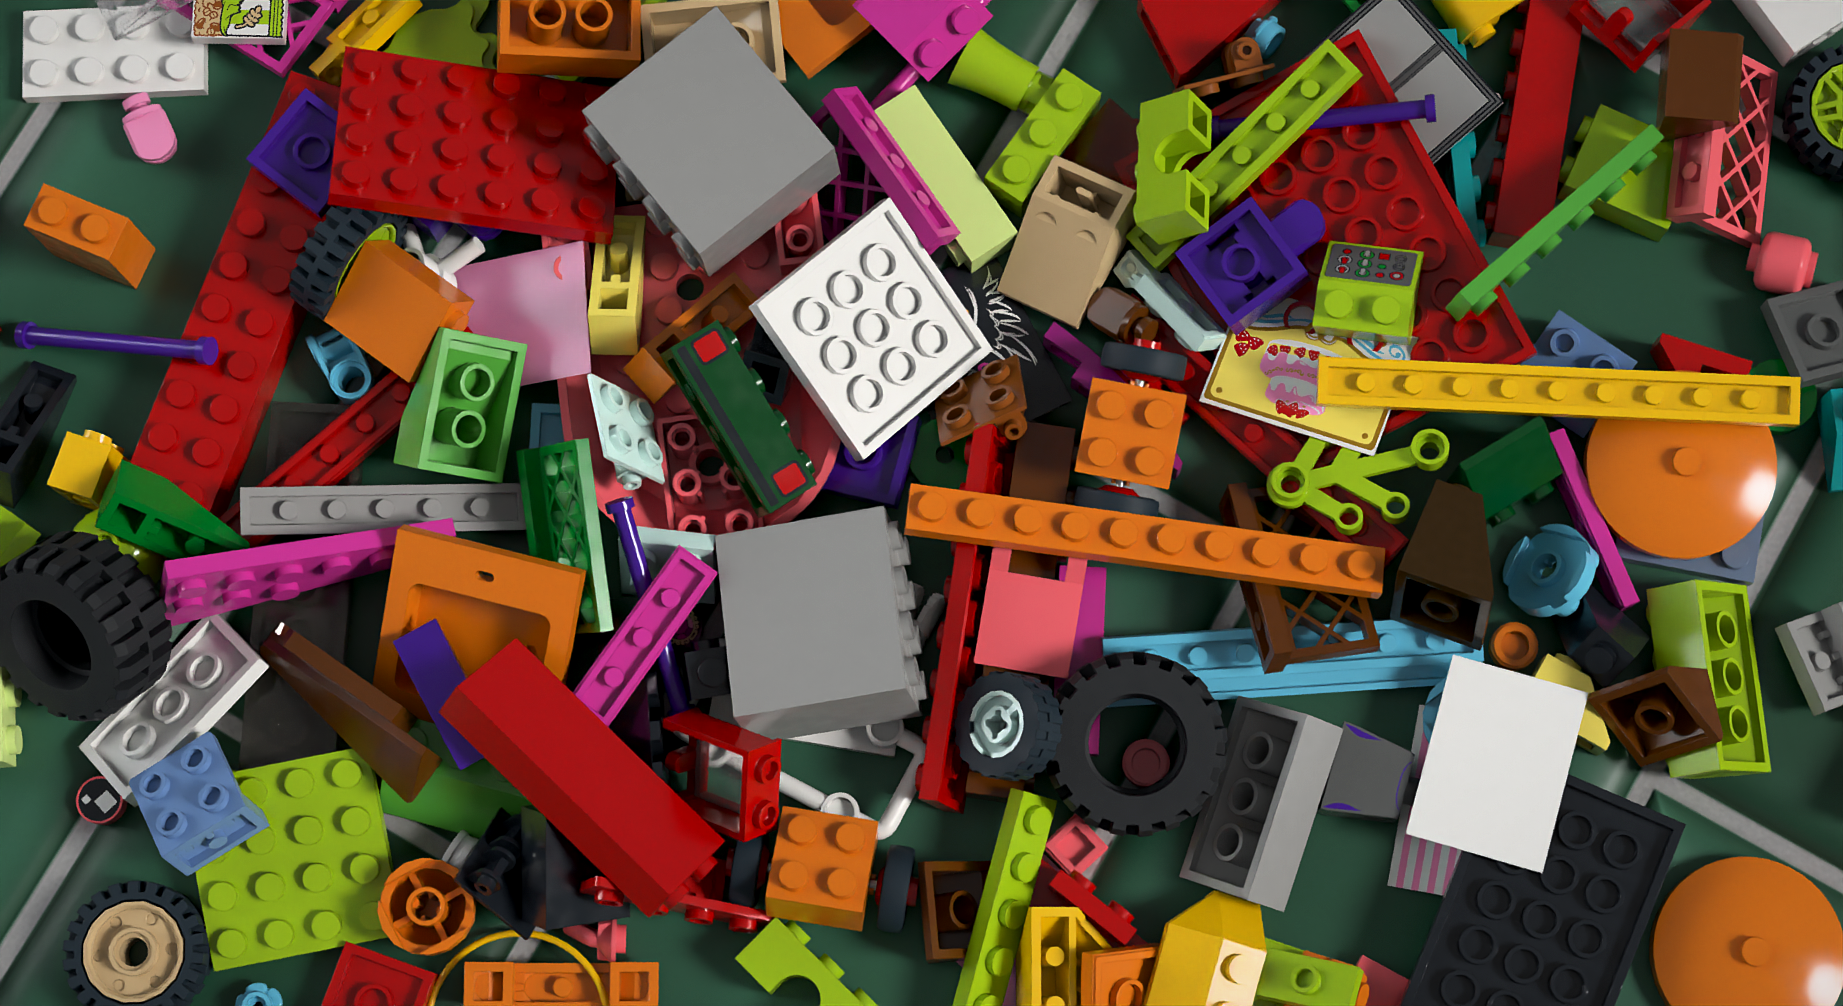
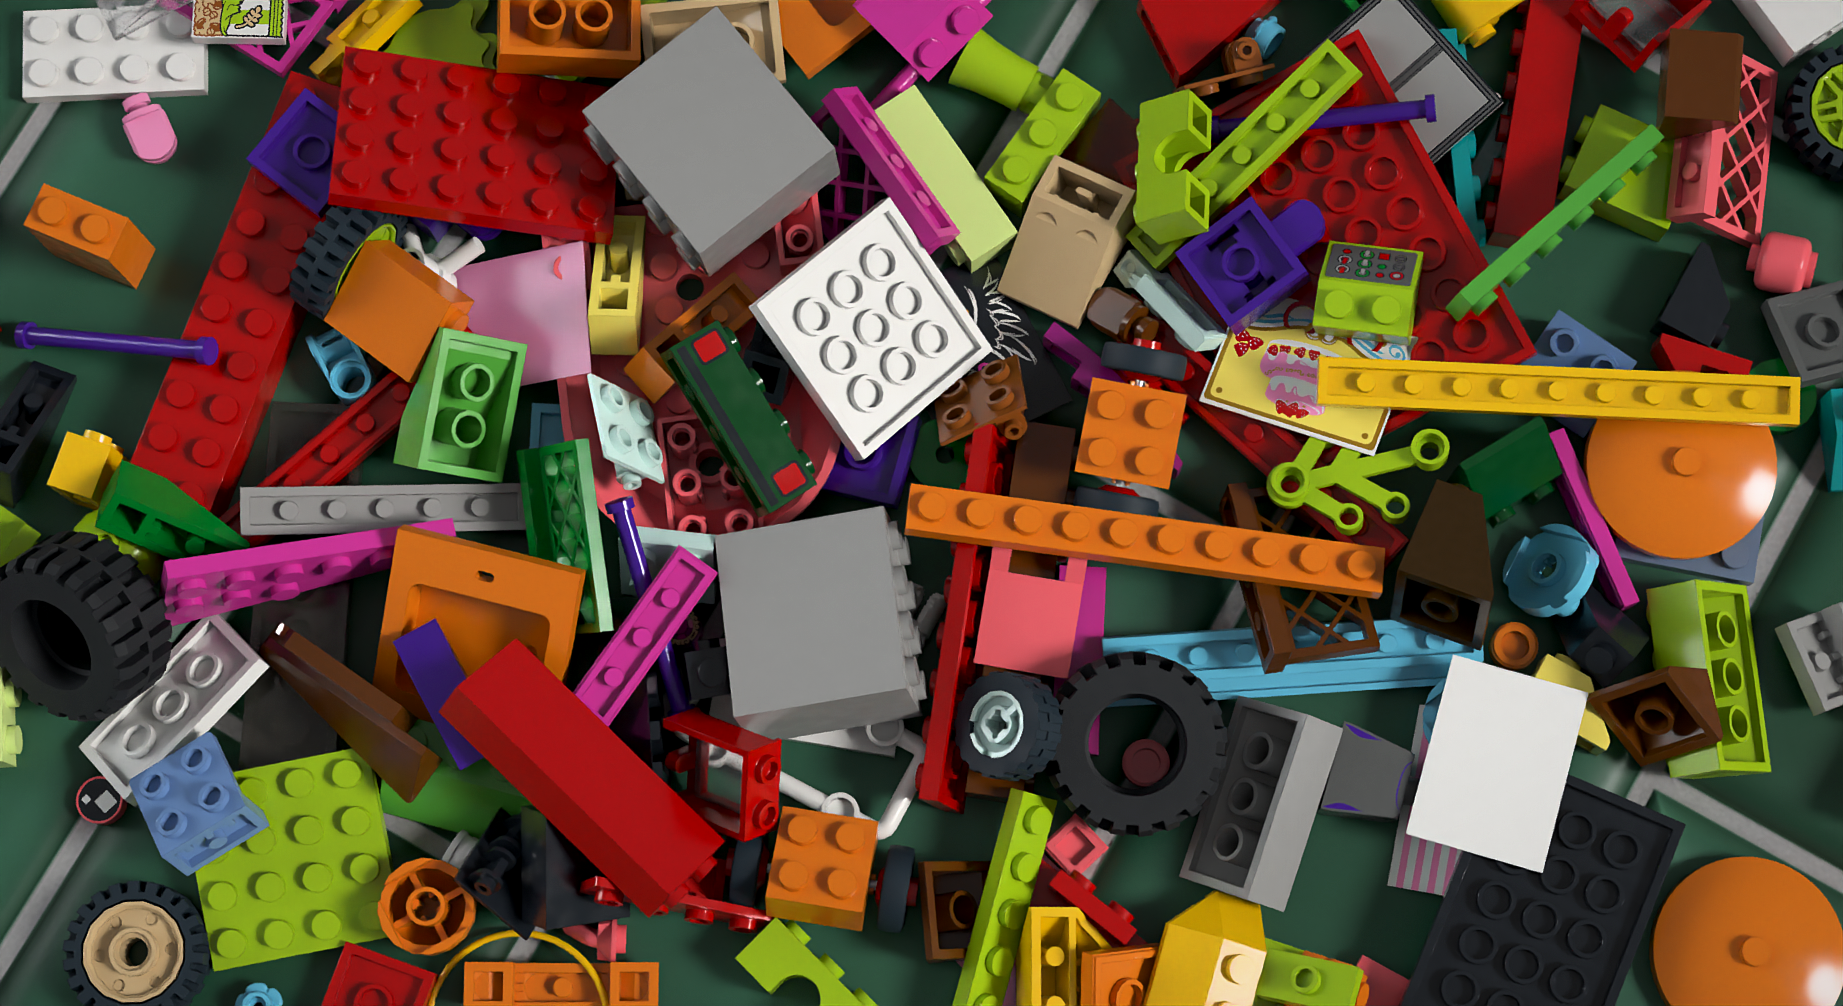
none -> black slope [1649,241,1731,349]

